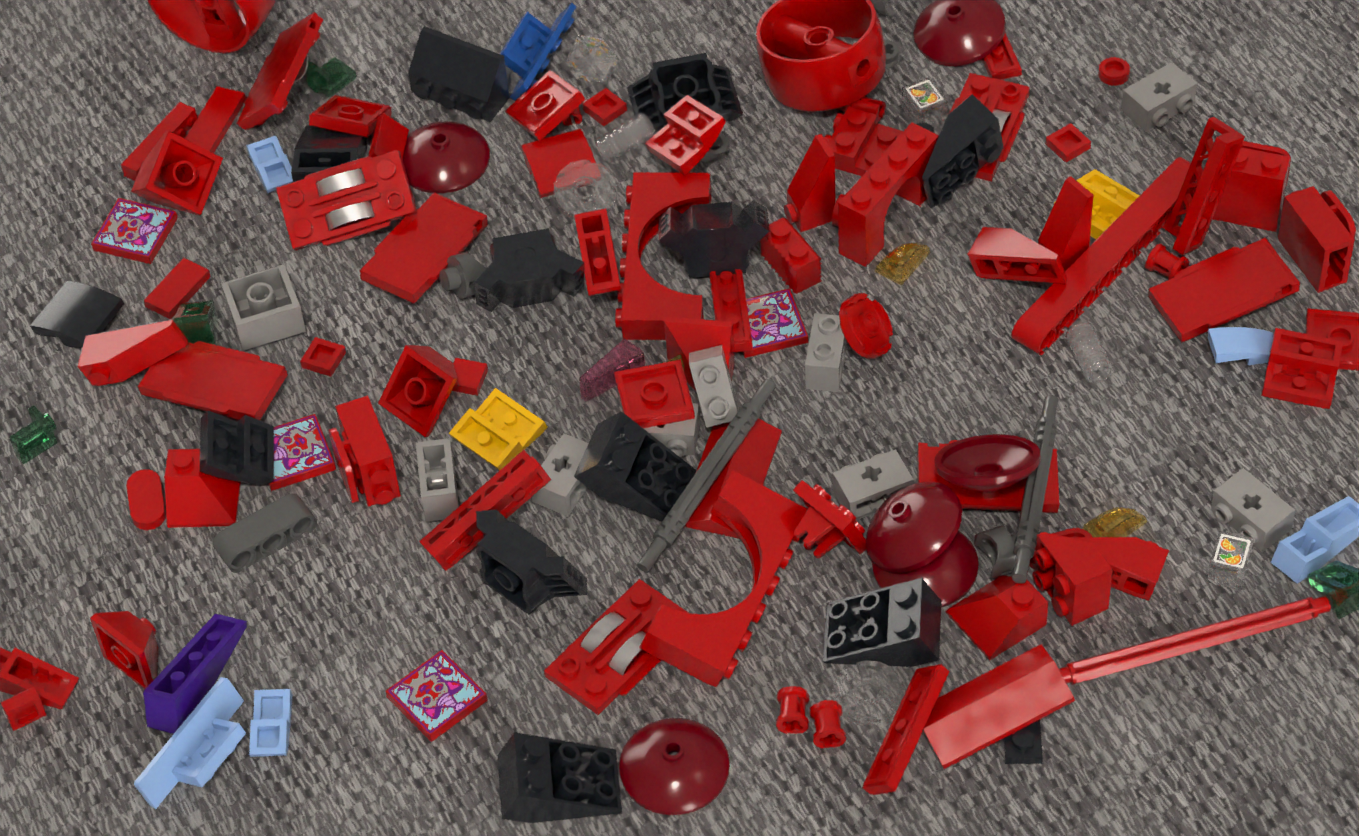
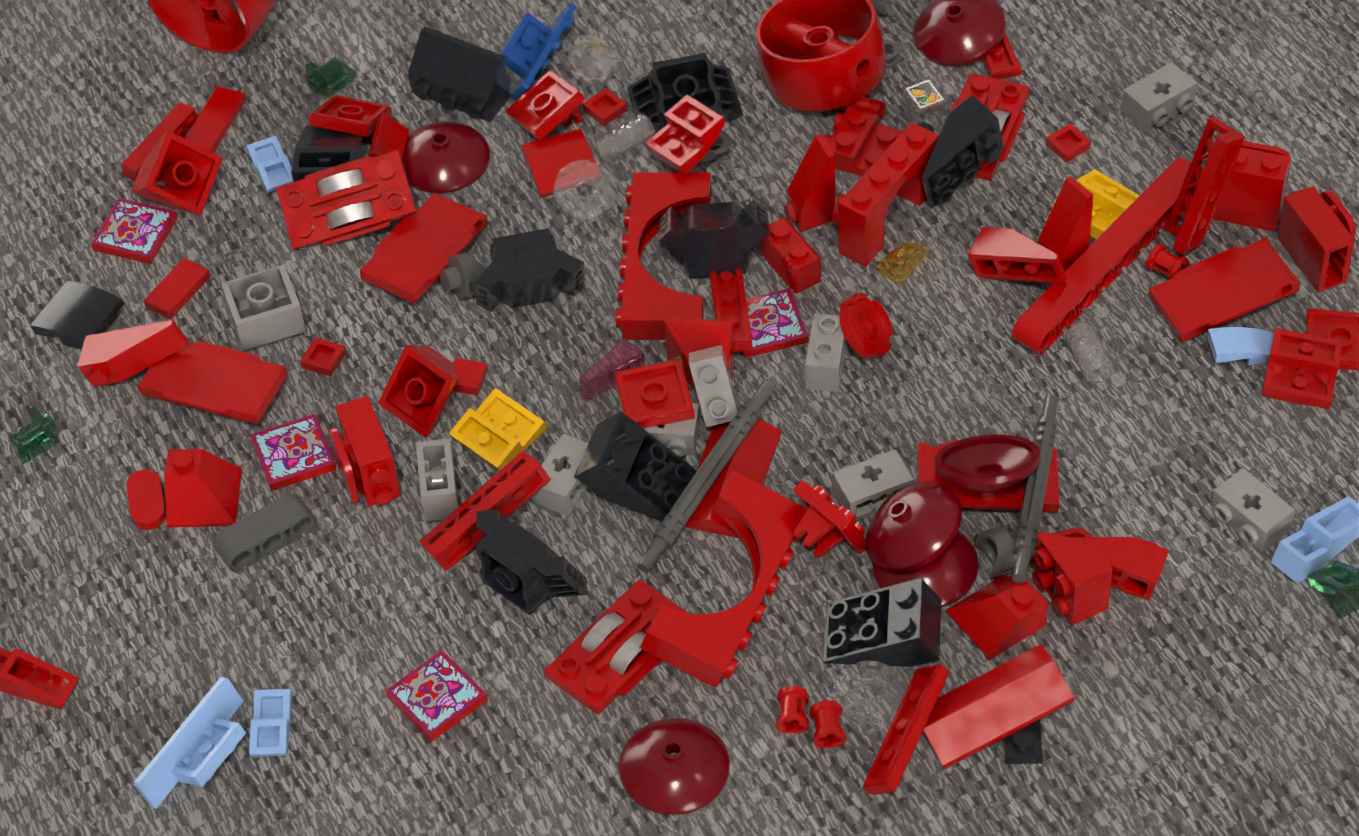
red tile [1,687,46,731] -> none
red slope [90,611,159,689] -> none
dark purple slope [143,613,247,734] -> none
clear green slope [174,300,215,344] -> none
black slope [200,411,274,483] -> none
red piece [236,12,324,130] -> none
black slope [497,732,622,823] -> none
red slope [574,209,621,296] -> none
piece [1059,596,1331,685] -> none
clear yellow brick [1082,507,1147,537] -> none
red tile [1098,57,1130,86] -> none
clear brick [1207,530,1254,591] -> none

